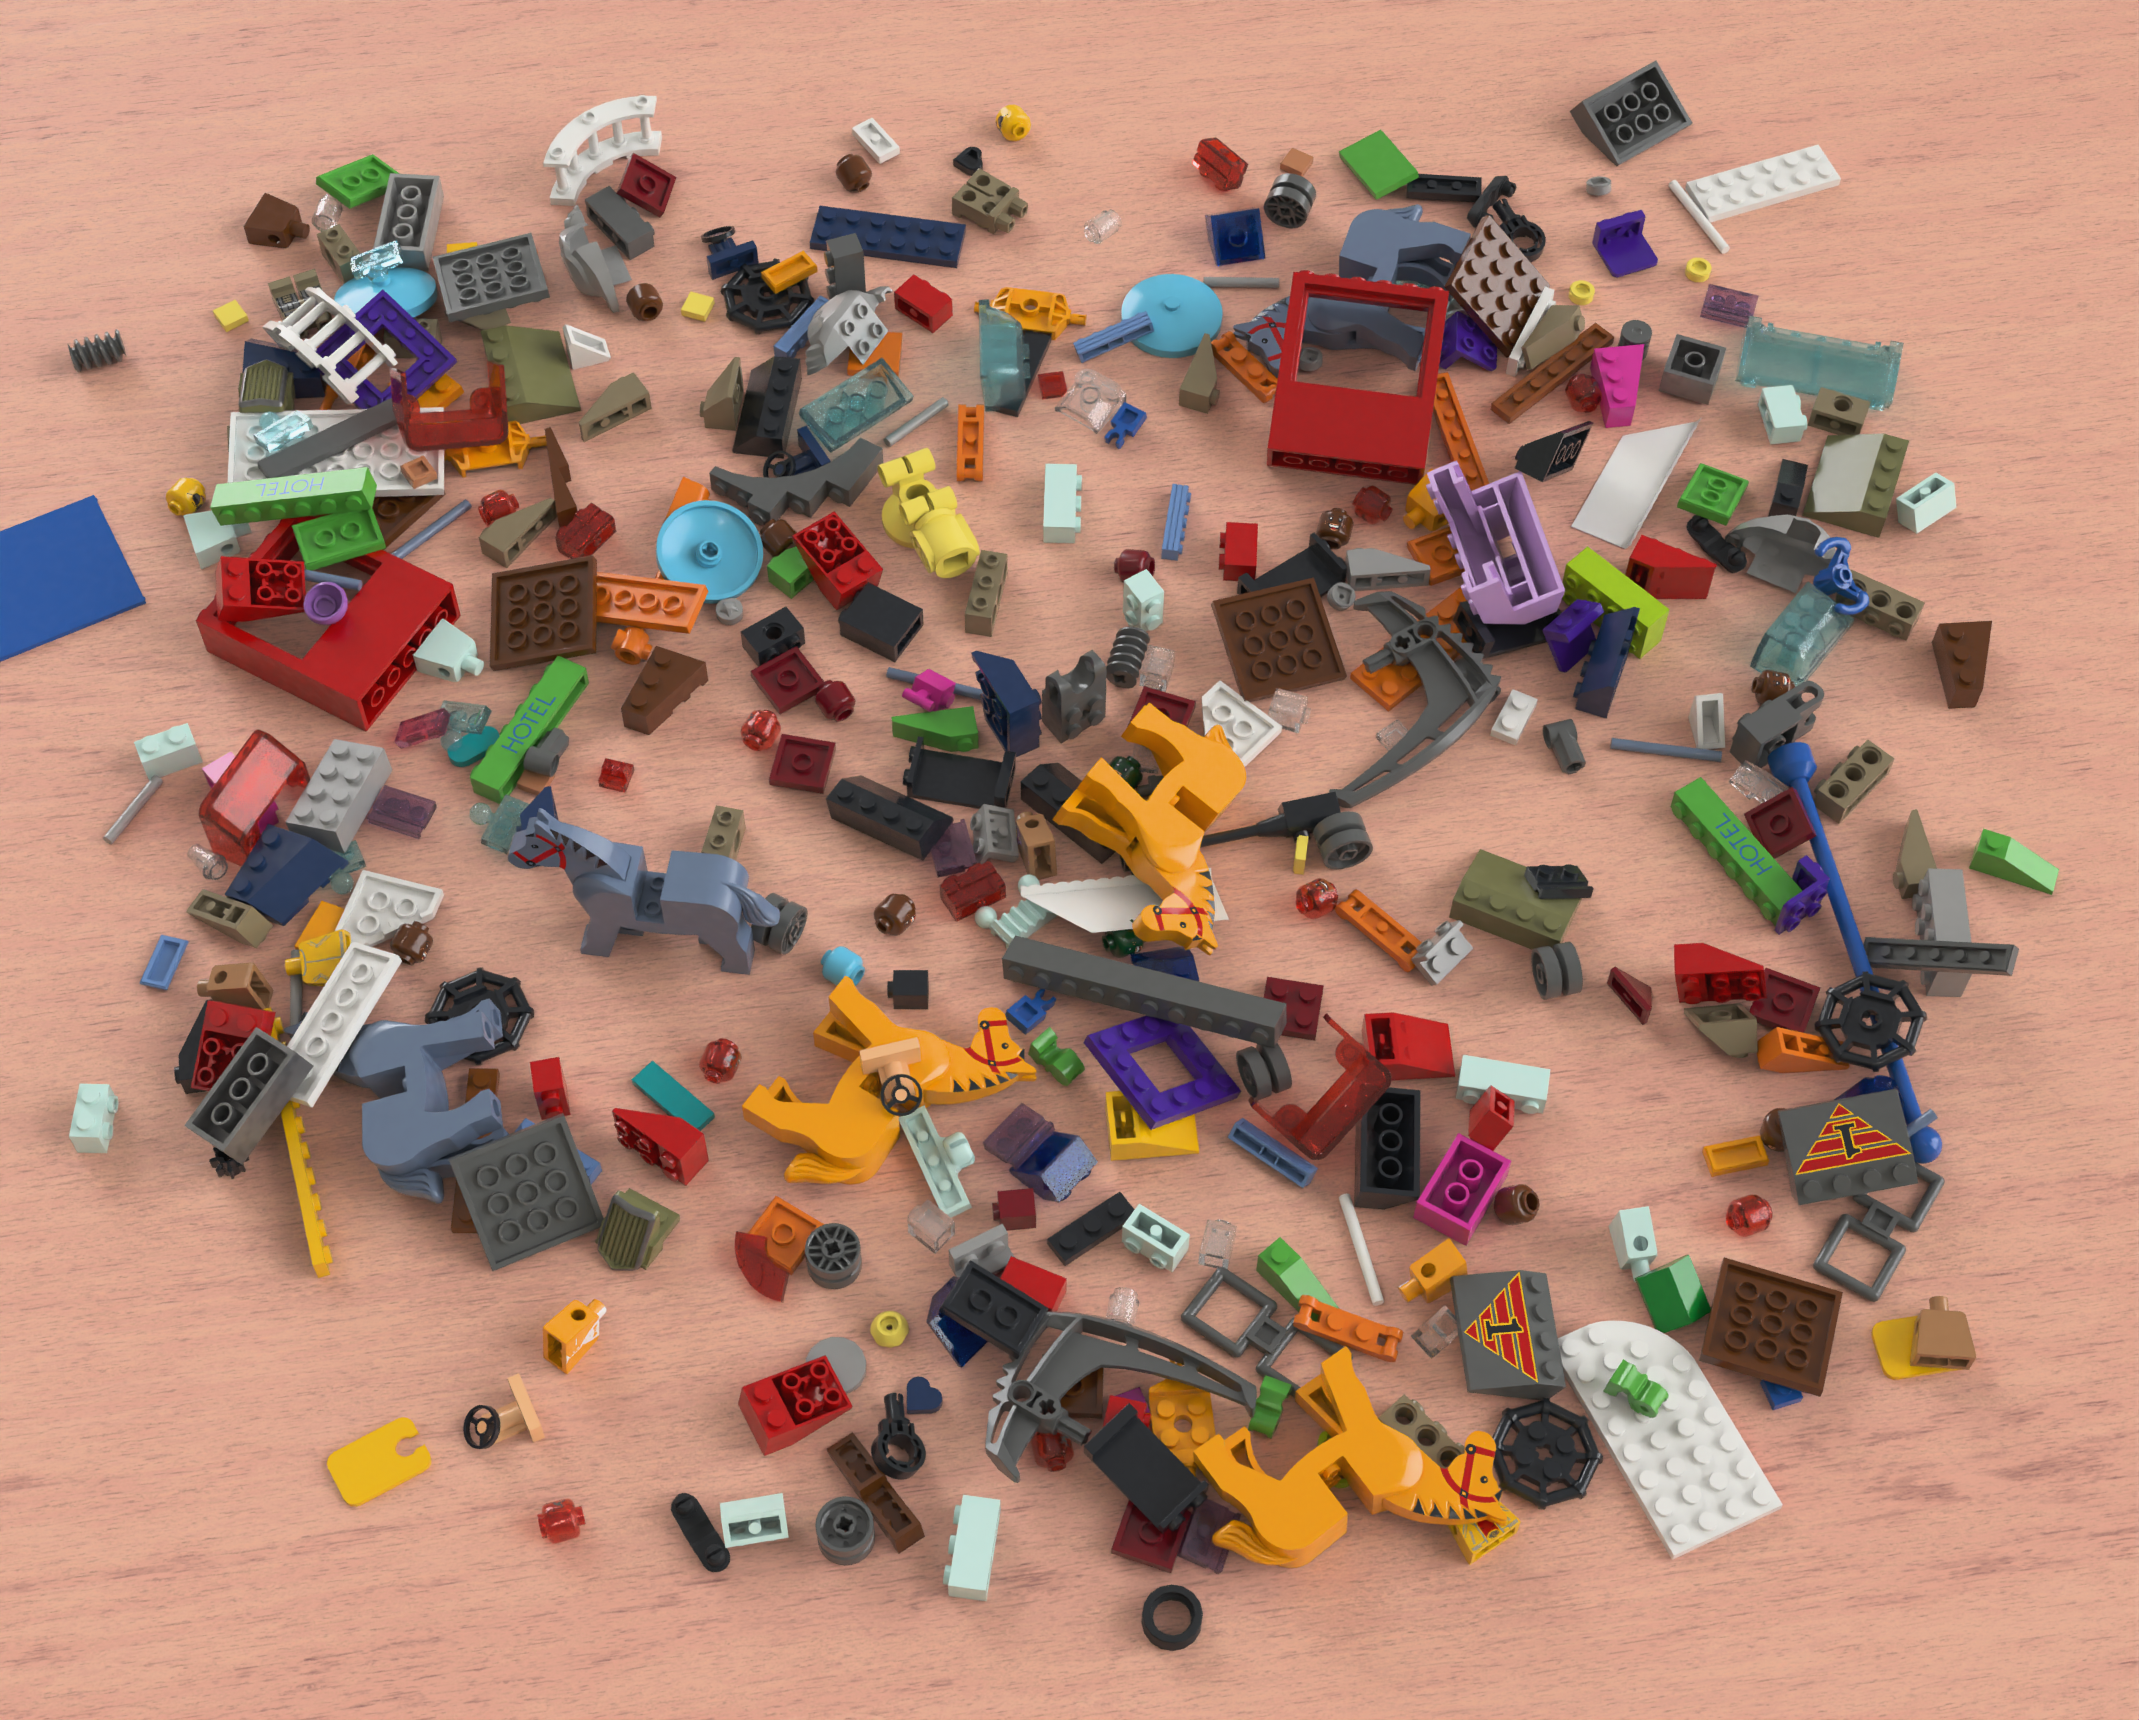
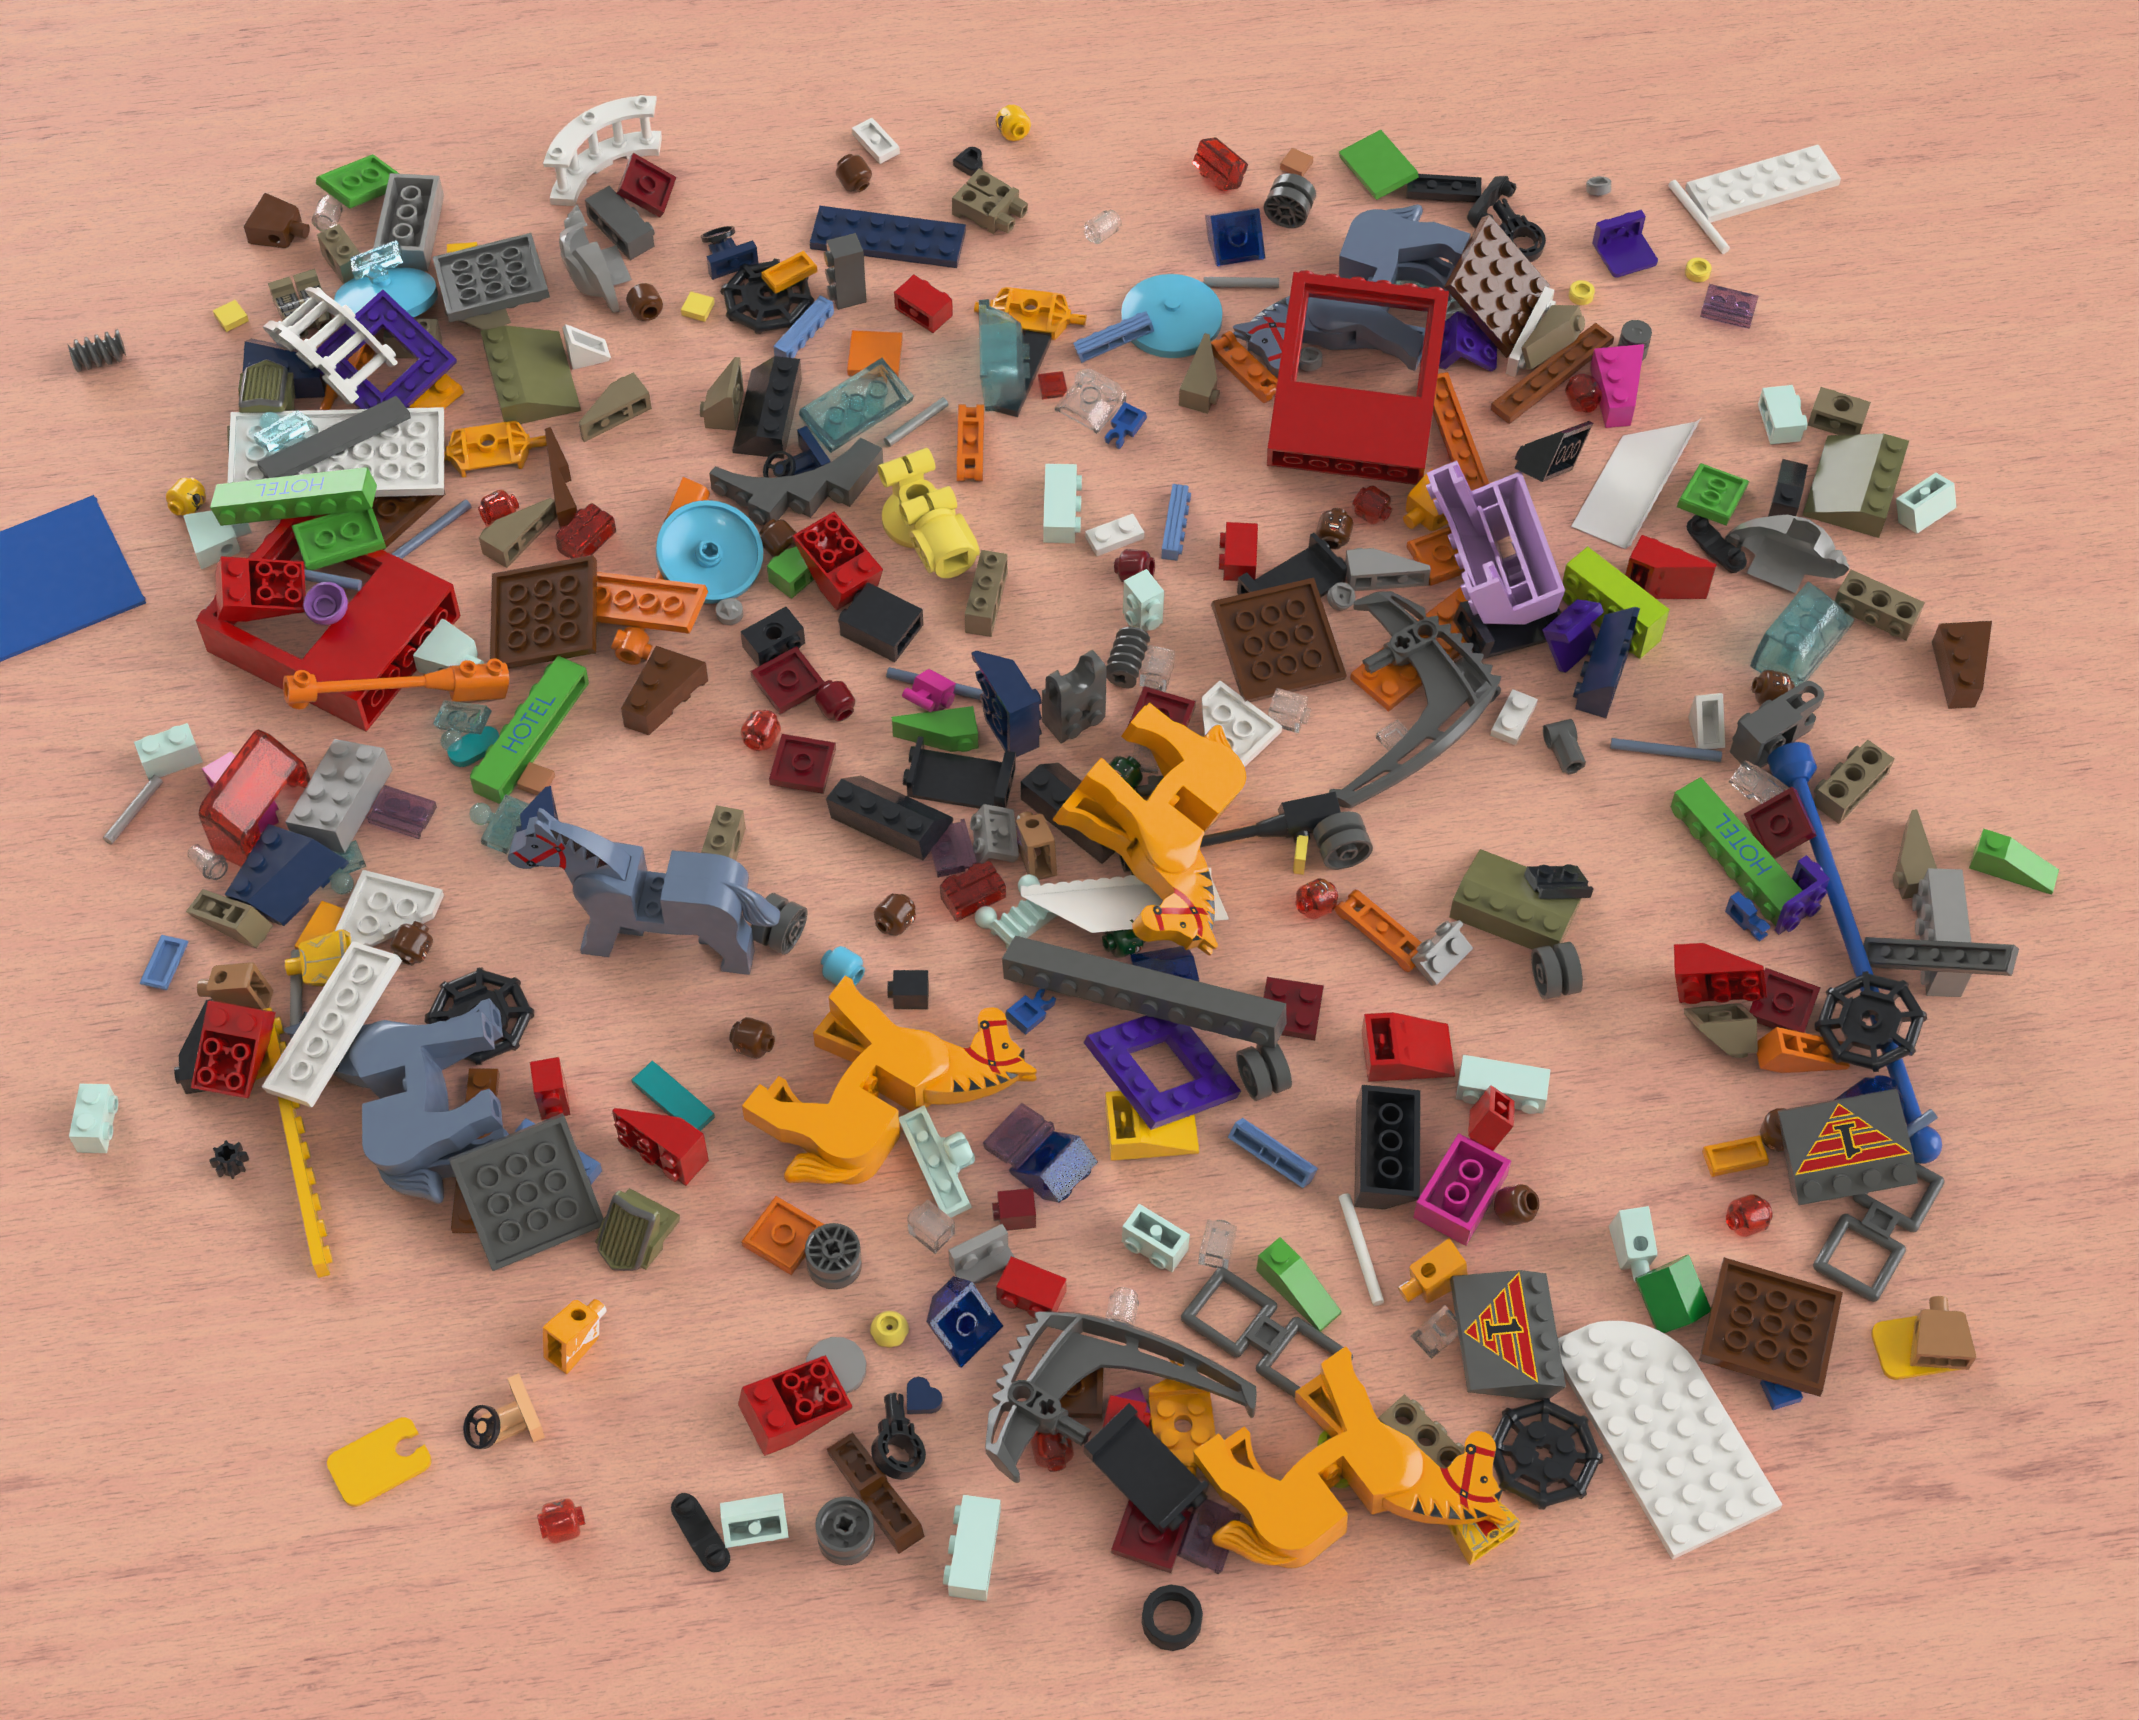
flat silver brick [184,1027,314,1165] -> none
clear red windscreen [390,360,508,452] -> none
clear pink plate [394,708,451,749] -> none
nougat tile [400,455,437,489] -> none
dark grey piece [524,728,569,777] -> none
clear red tile [598,758,634,793] -> none
clear red head [699,1038,742,1084] -> none
clear red tile [735,1231,789,1303] -> none
light grey animal [805,286,893,375] -> none
light nougat piece [859,1037,922,1116] -> none
black tile [938,1260,1049,1359] -> none
bright green leg [1028,1027,1085,1086] -> none
black plate [1047,1192,1135,1266] -> none
clear red windscreen [1248,1013,1392,1160] -> none
bright green leg [1248,1375,1293,1439] -> none
orange plate [1292,1295,1404,1362] -> none
dark grey slope [1570,61,1693,166] -> none
bright green leg [1603,1359,1669,1418] -> none
dark red slope [1607,967,1652,1025] -> none
flat silver brick [1659,334,1726,405] -> none
clear light blue windscreen [1735,316,1904,411] -> none
blue piece [1813,537,1869,615] -> none
none -> orange bar [283,659,509,710]
none -> reddish brown head [729,1017,775,1059]
none -> white plate [1085,514,1144,557]
none -> blue plate [1725,891,1771,942]

